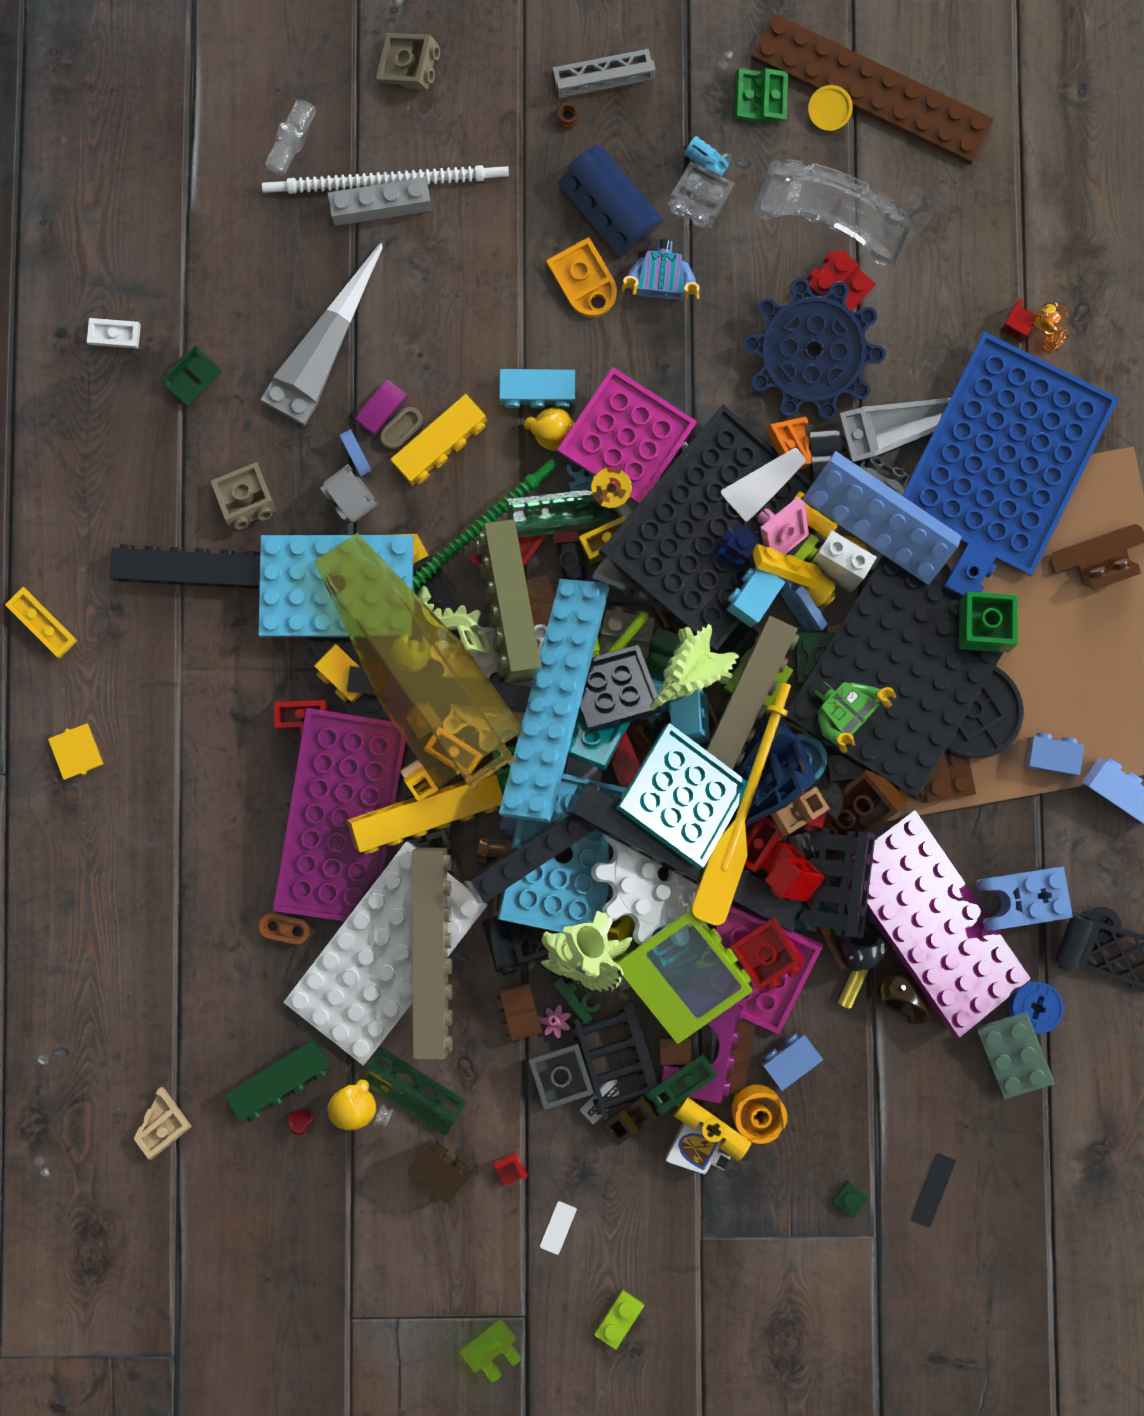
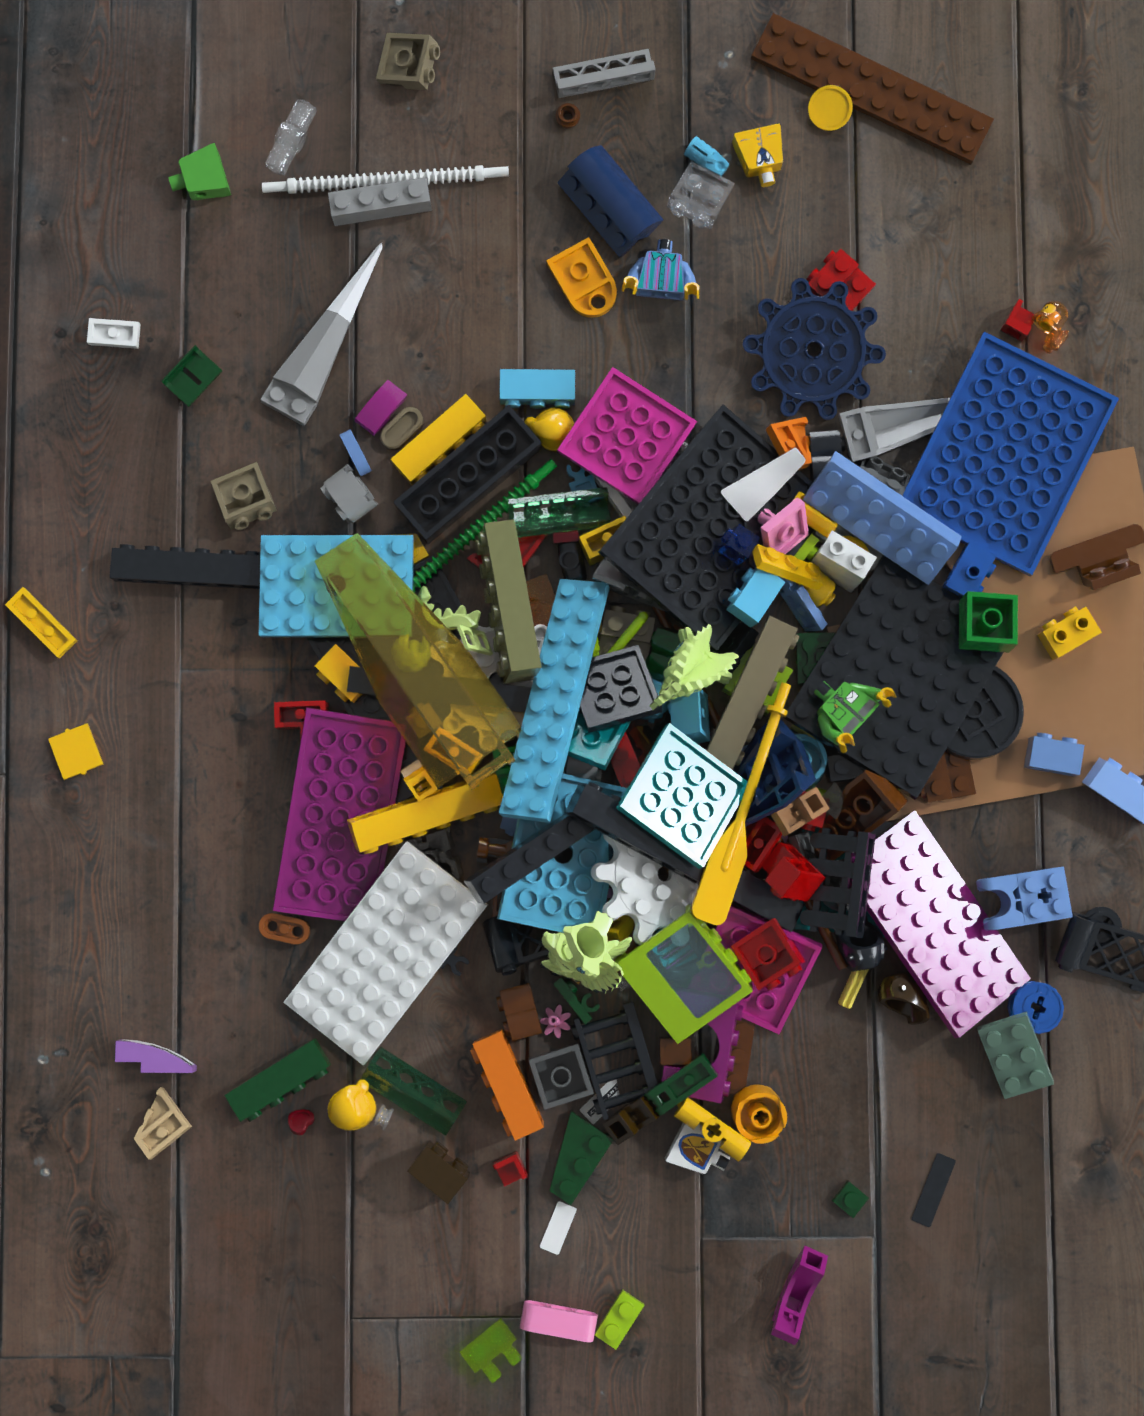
dark tan brick [412,848,453,1059] -> none
yellow piece [591,467,632,508] -> none
green slope [734,68,788,122] -> none
clear windscreen [753,159,910,265] -> none
medium blue brick [762,1033,823,1091] -> none
none -> medium lavender slope [115,1039,197,1073]
none -> bright green torso [168,143,231,200]
none -> black brick [394,405,542,544]
none -> orange brick [470,1028,544,1141]
none -> bright pink beam [520,1300,598,1342]
none -> dark green wing [549,1111,614,1205]
none -> yellow torso [732,123,783,187]
none -> magenta arch [771,1245,828,1345]
none -> yellow brick [1037,607,1102,660]

